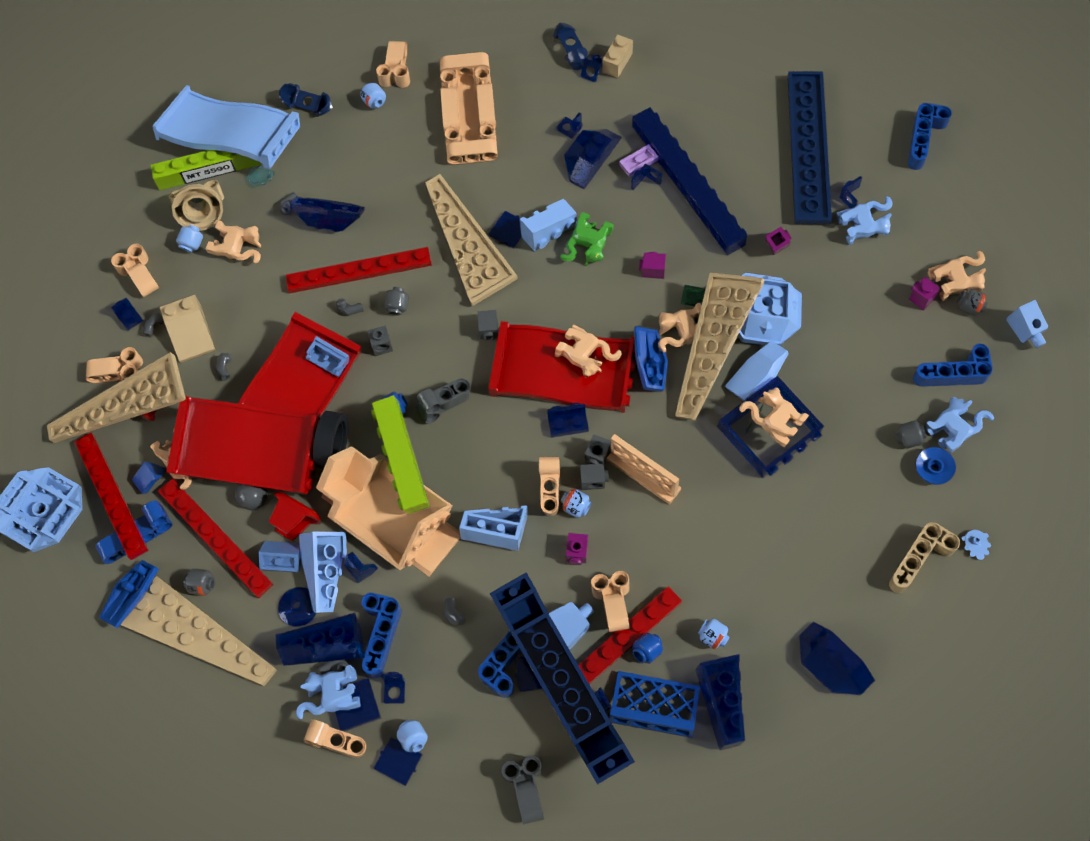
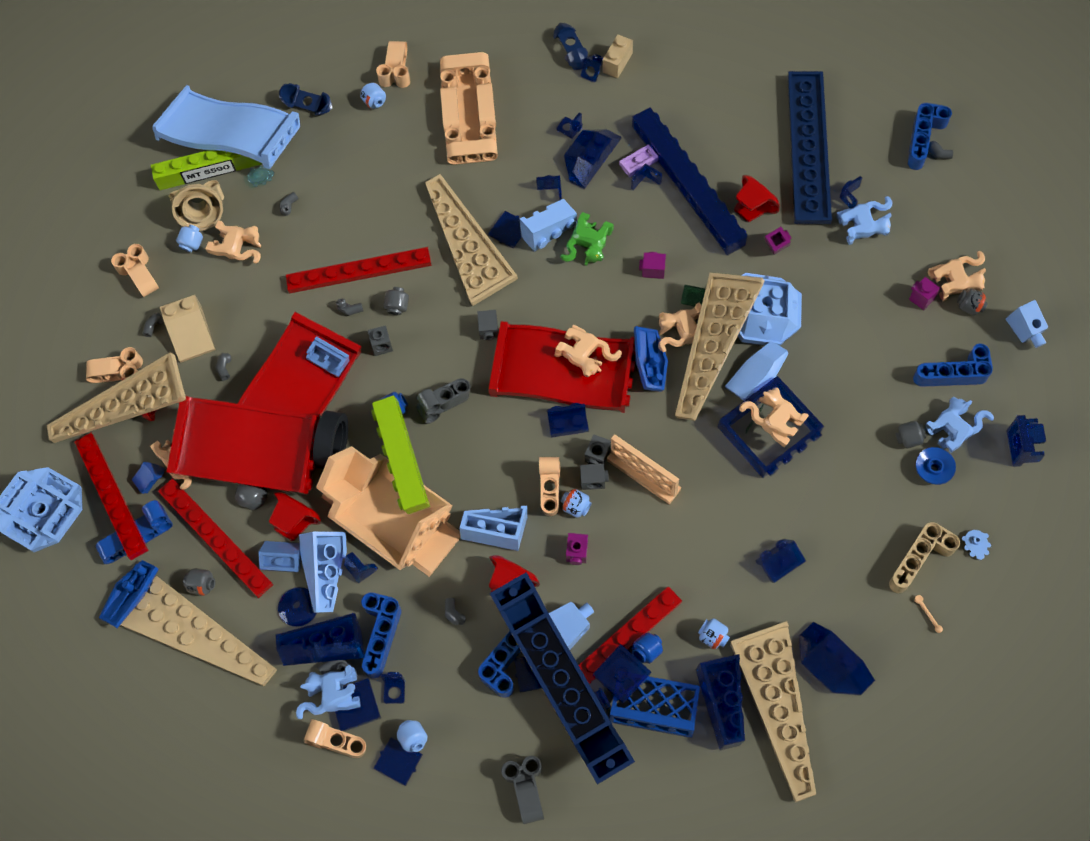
clear blue bracket [111,298,143,331] -> none
clear blue wedge [290,197,365,232] -> none
light nougat piece [591,571,629,632] -> none
none -> red piece [489,555,540,592]
none -> clear blue bracket [536,175,562,201]
none -> clear blue plate [593,644,652,704]
none -> tan wing [730,621,816,803]
none -> red piece [734,175,780,222]
none -> clear blue bracket [755,539,806,583]
none -> light nougat hinge [914,595,943,633]
none -> dark grey arm [928,141,953,159]
none -> clear blue panel [1006,415,1046,467]

